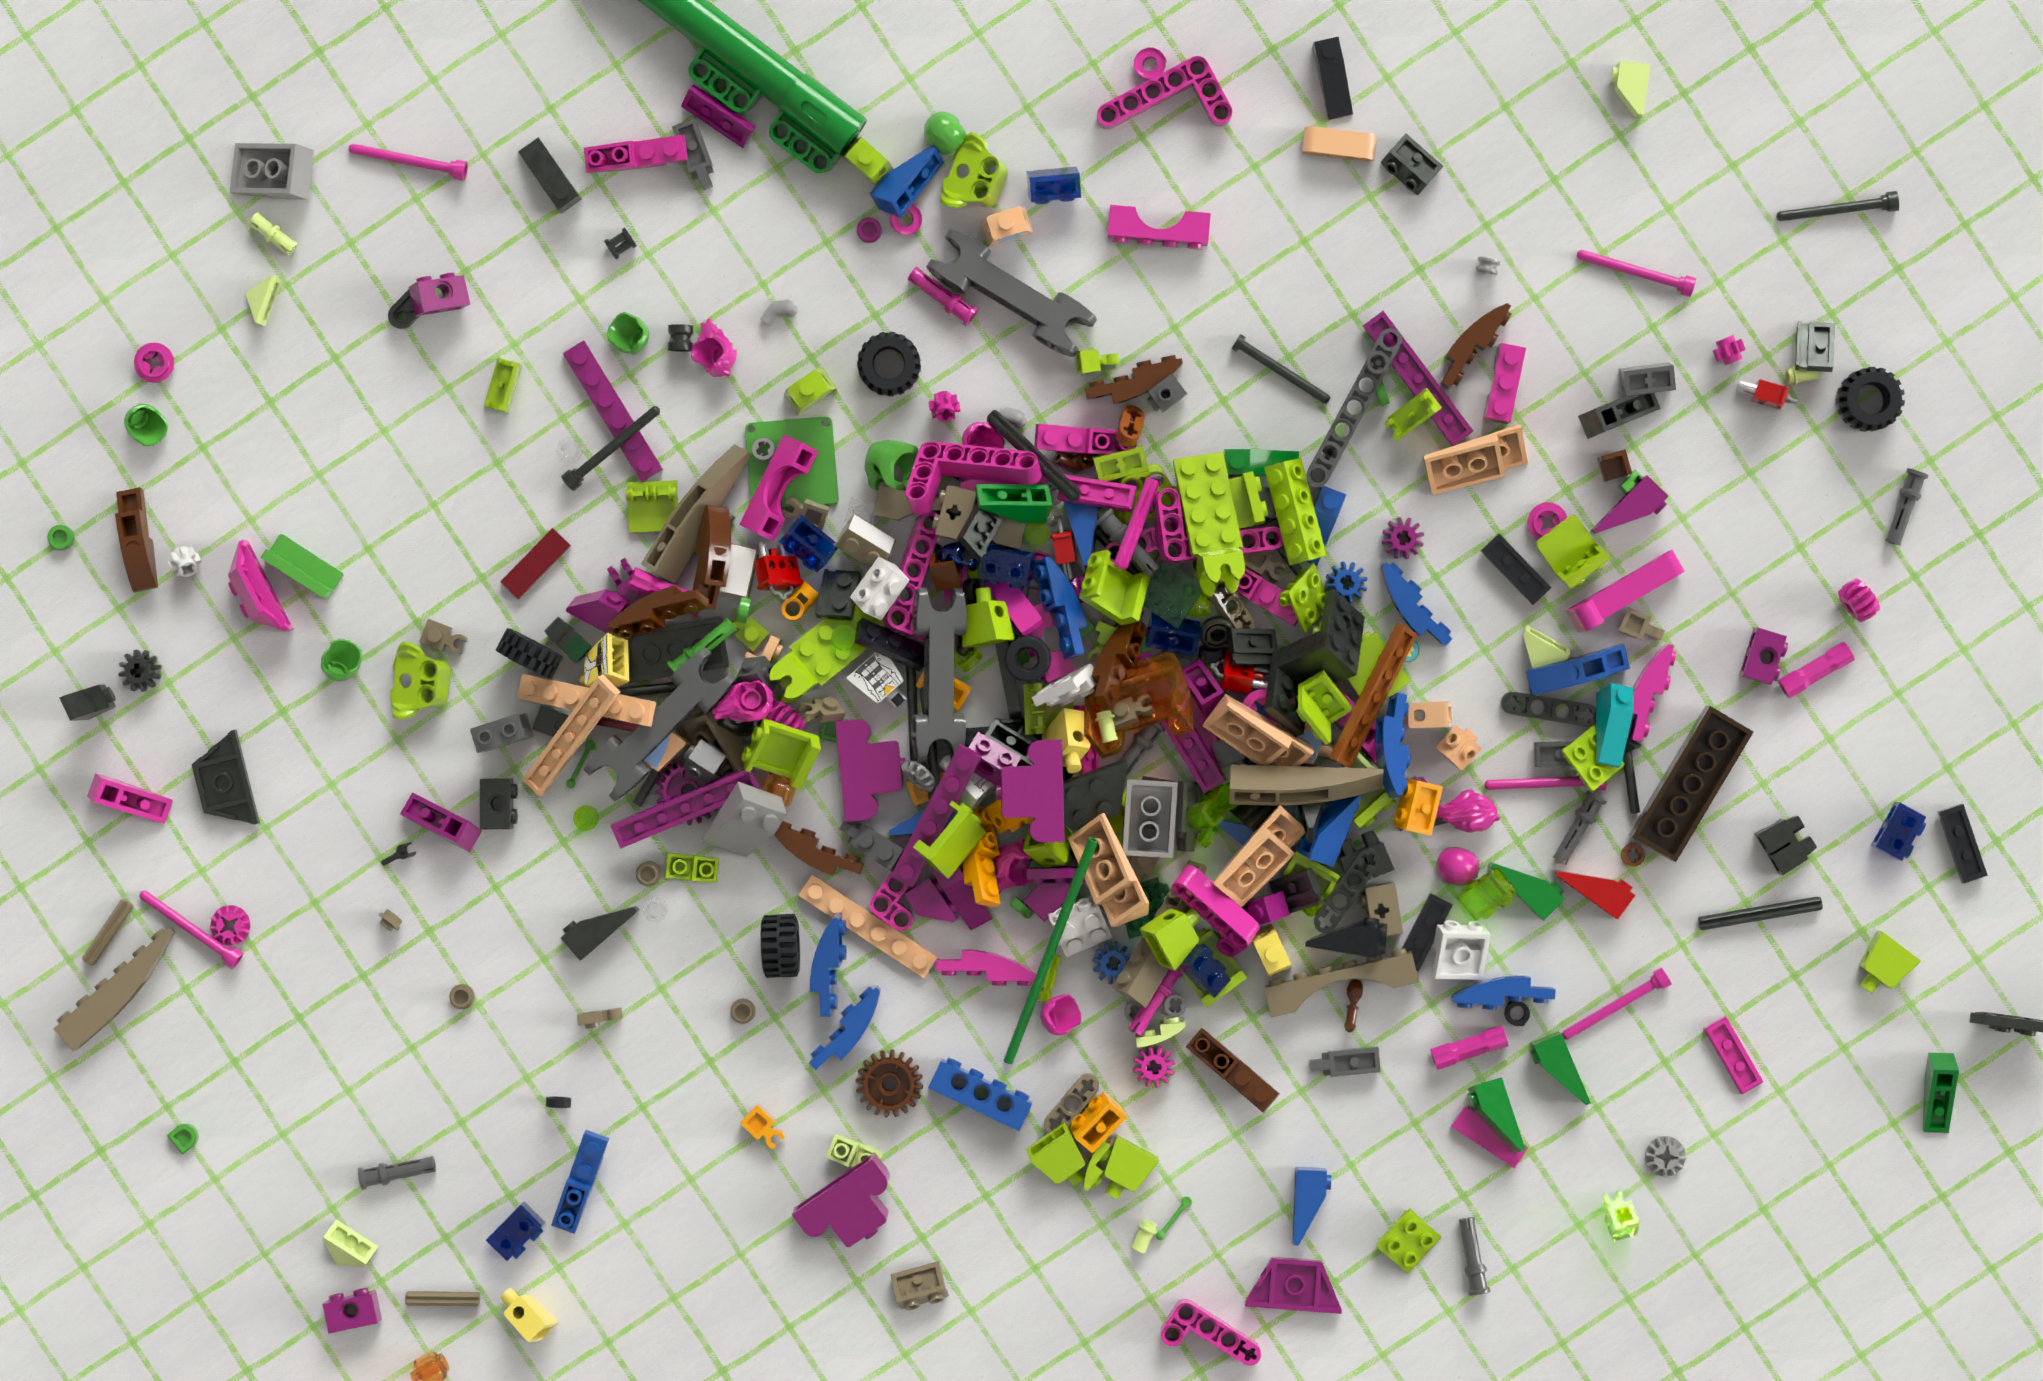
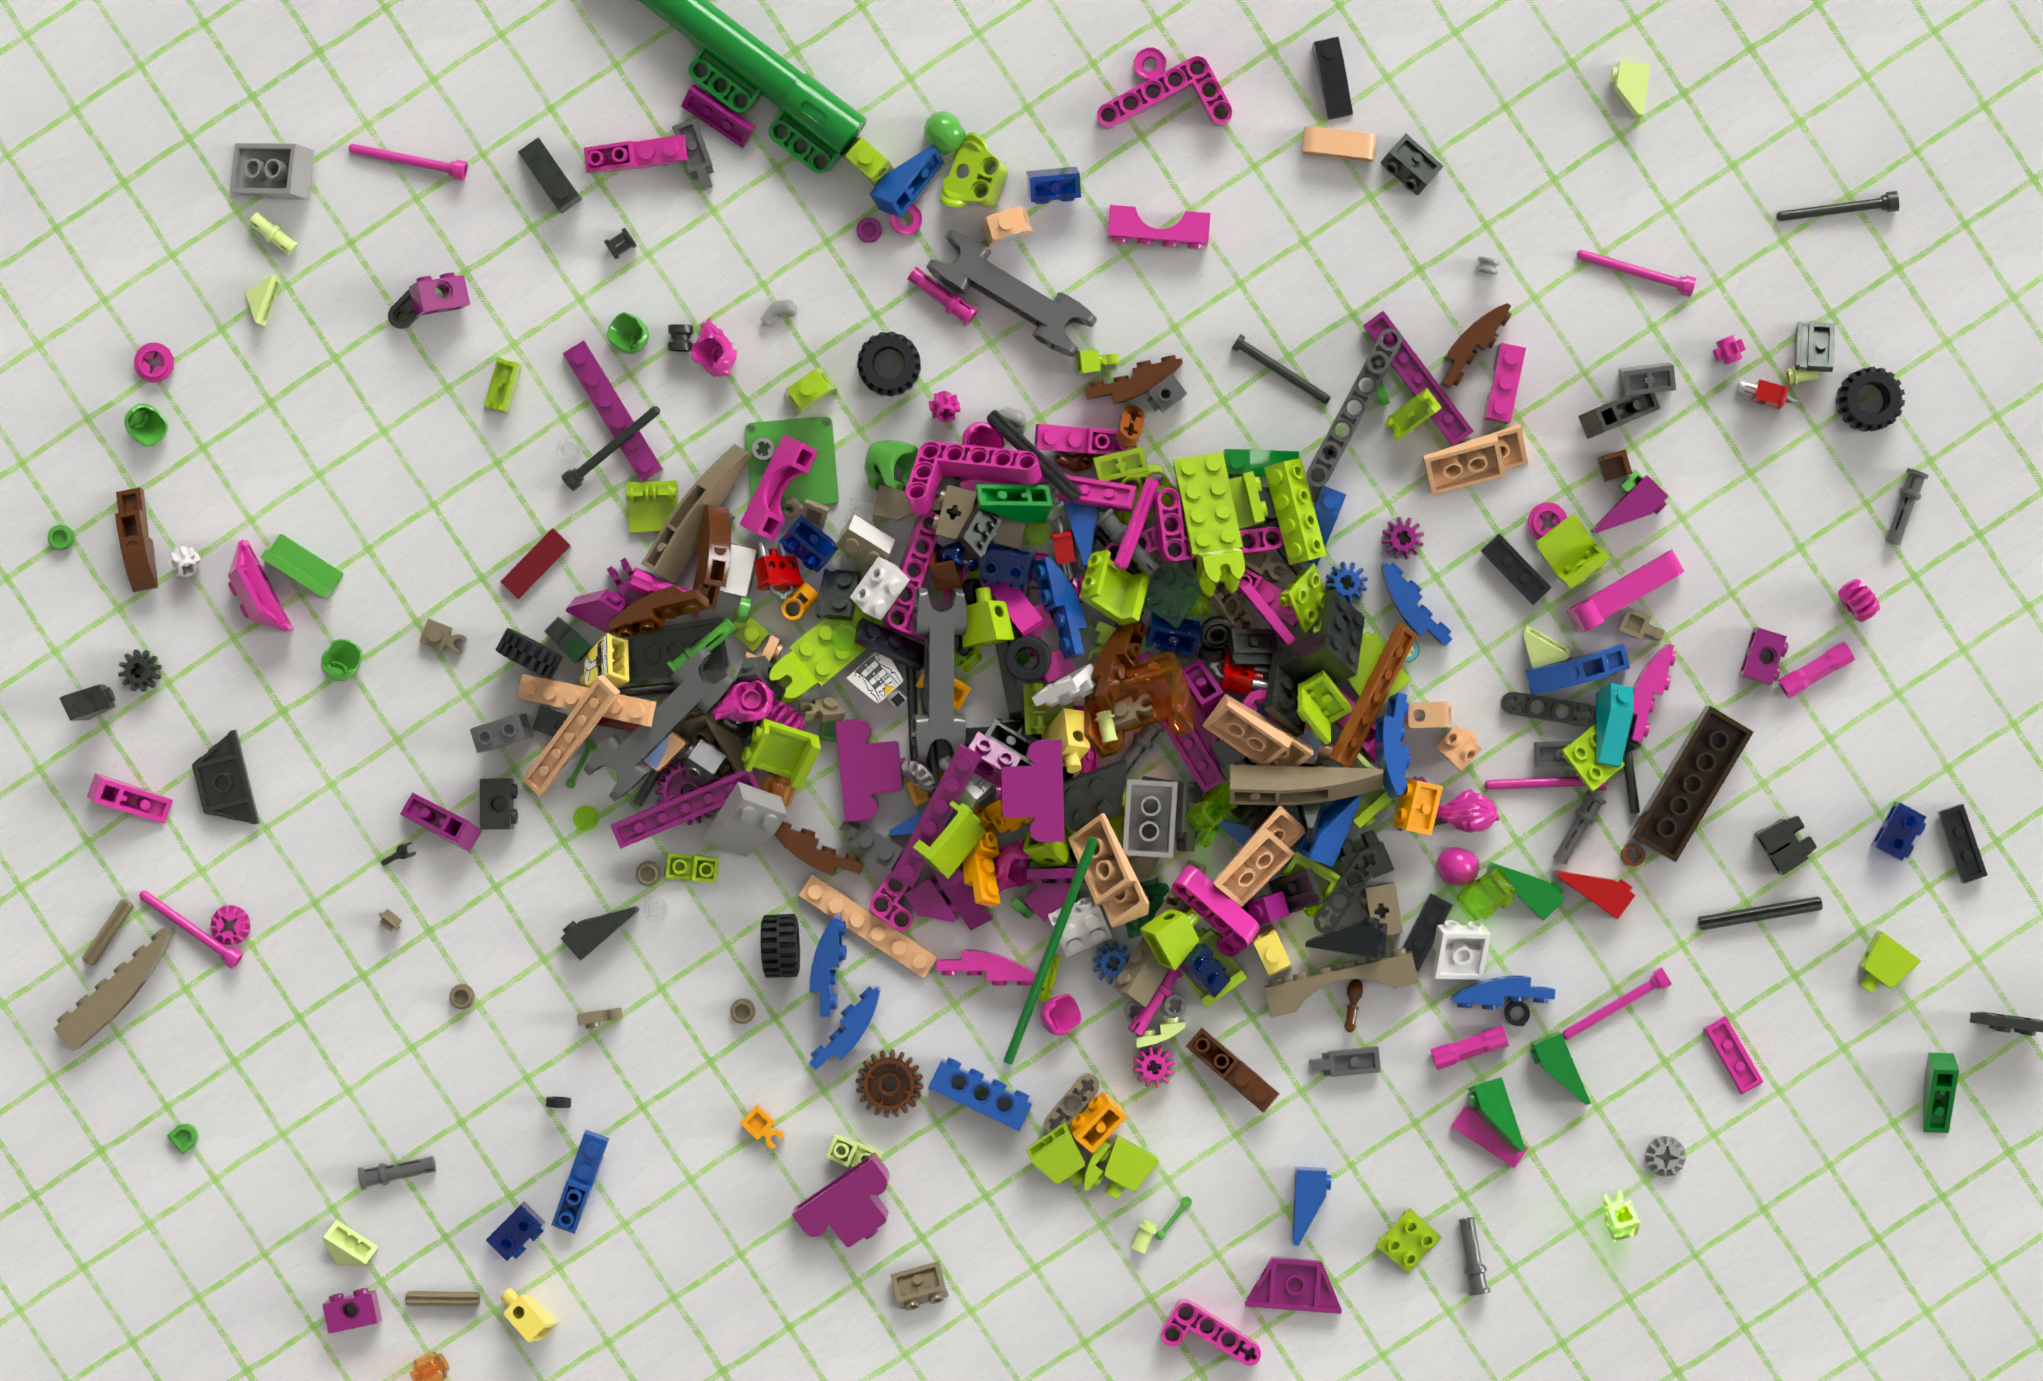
lime piece [390,642,451,719] -> none
none -> dark pink tile [1238,580,1295,645]

